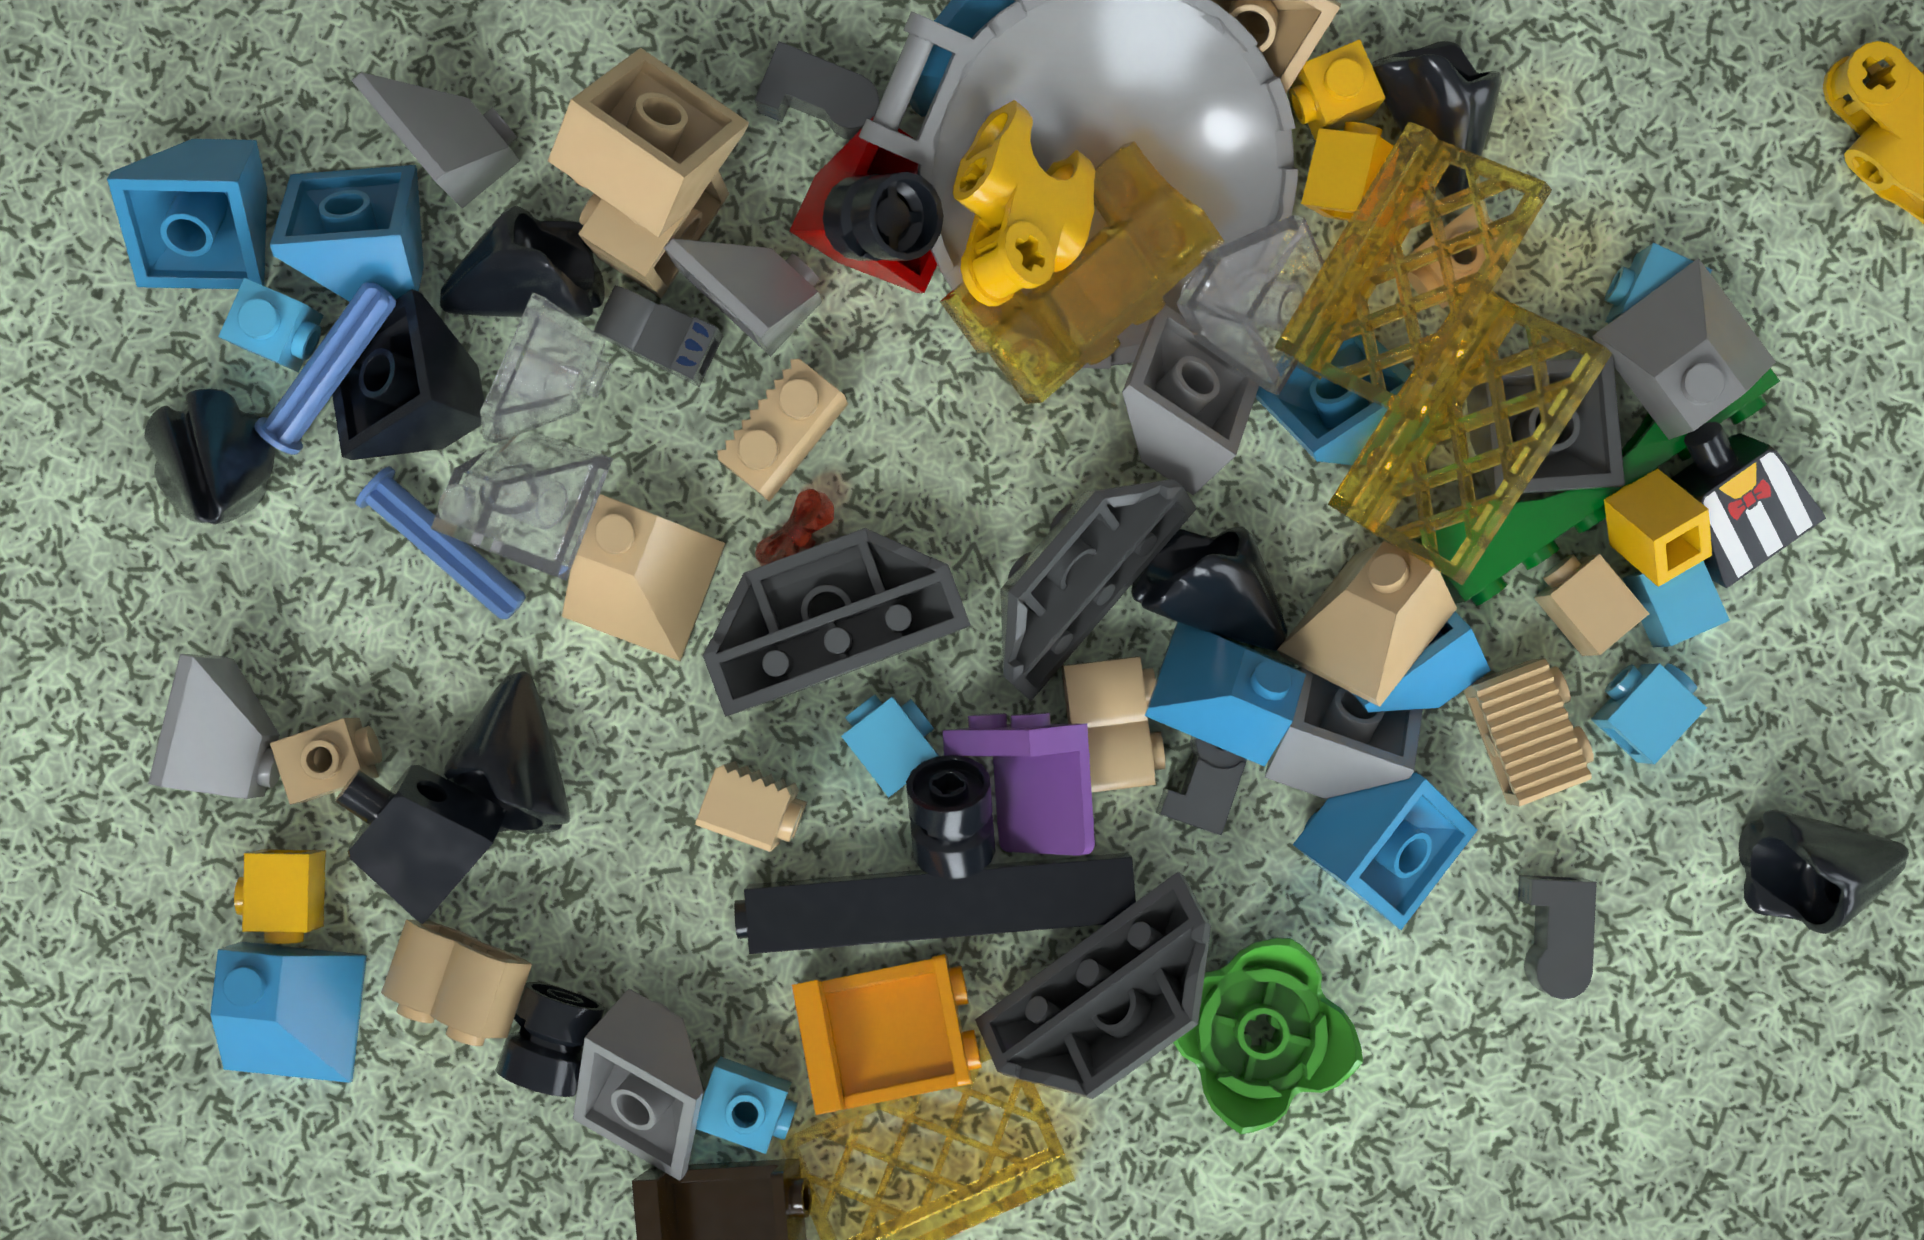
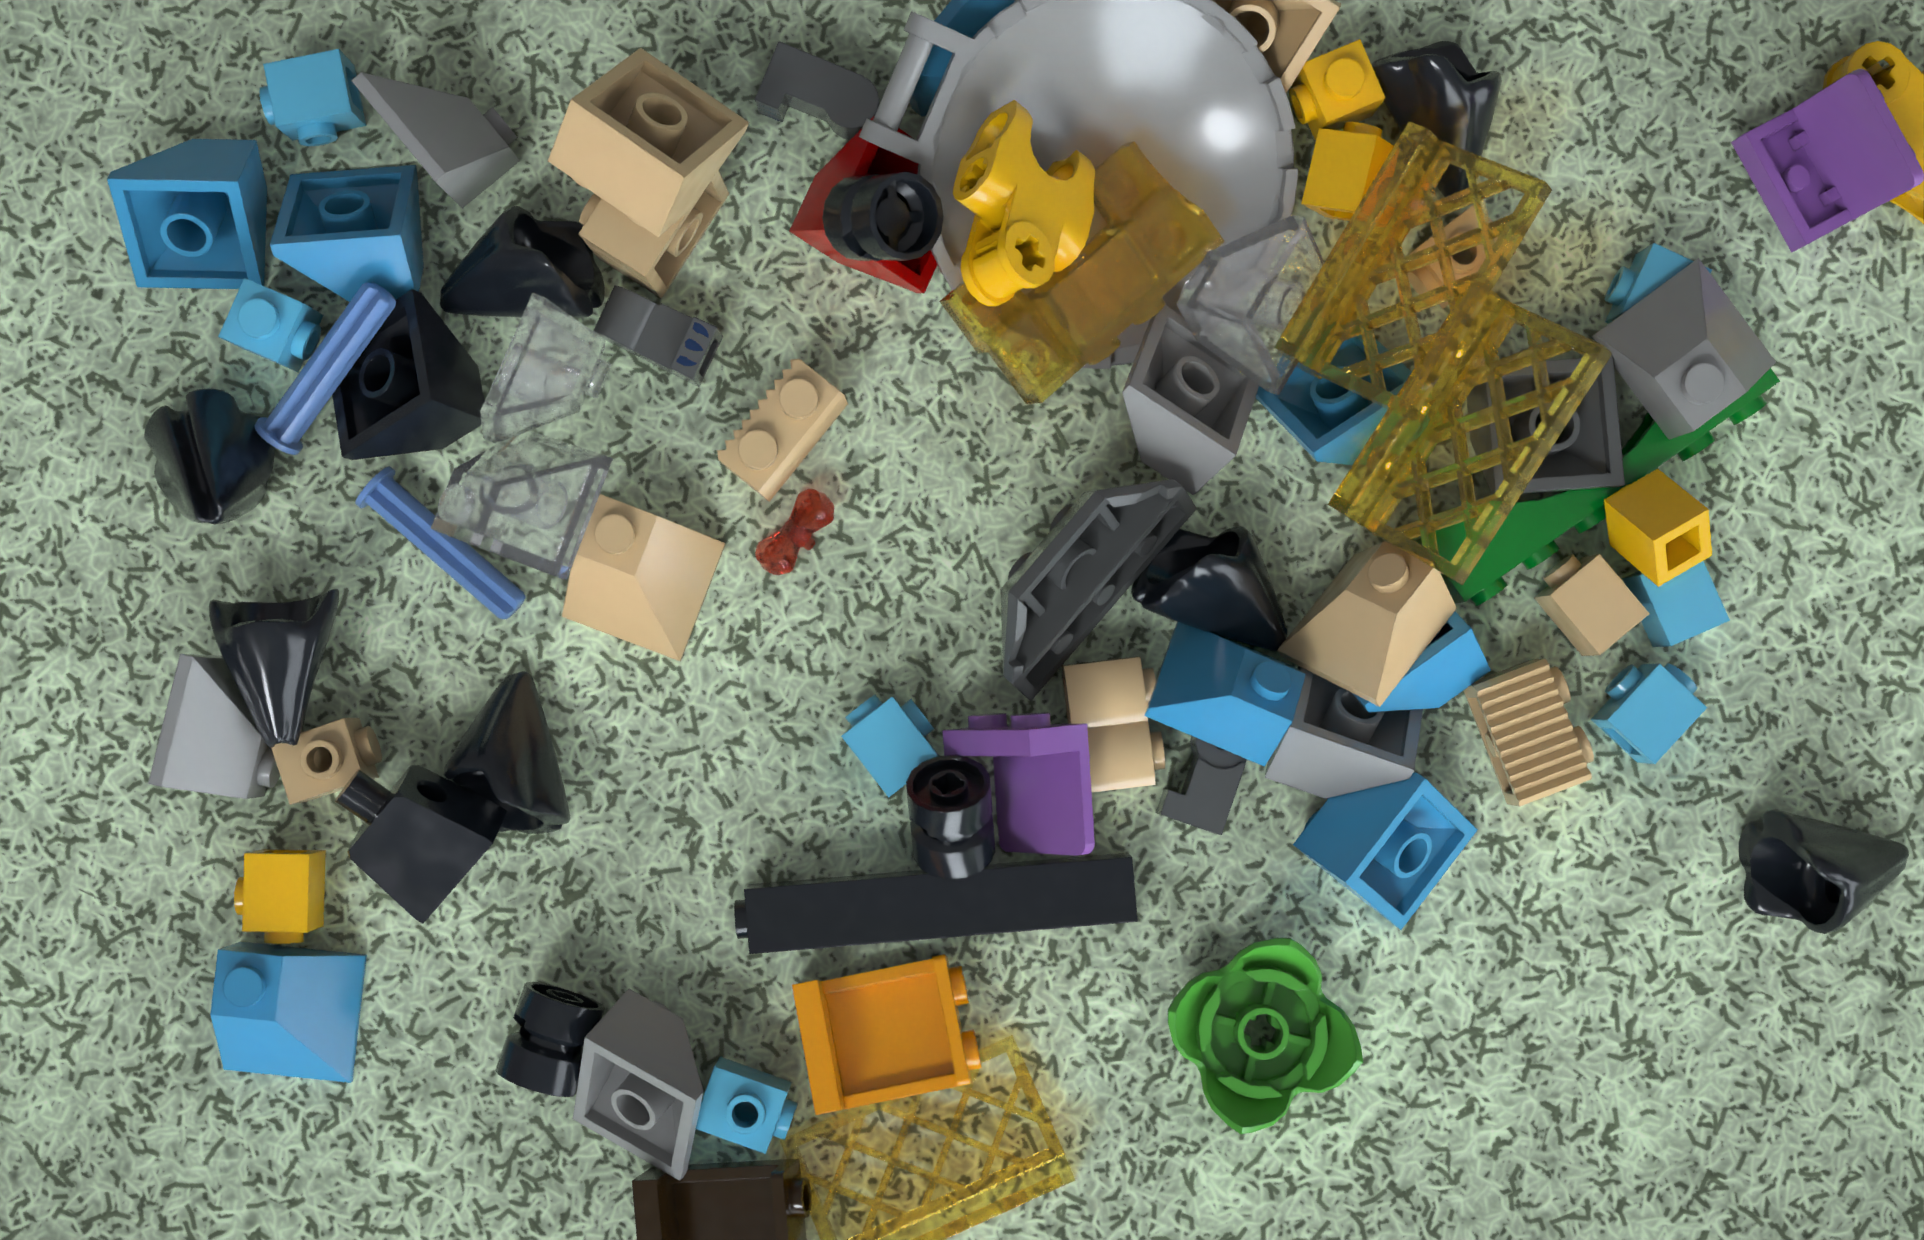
tan brick [381,919,532,1046] -> none
light grey slope [664,238,822,357] -> none
tan brick [695,761,807,852] -> none
dark grey wedge [703,528,971,717] -> none
dark grey wedge [975,872,1211,1099] -> none
dark grey leg [1518,875,1597,1000] -> none
torso [1671,422,1826,588] -> none
none -> black hat [209,589,339,748]
none -> medium azure brick [259,49,366,146]
none -> medium lavender bracket [1731,69,1924,253]

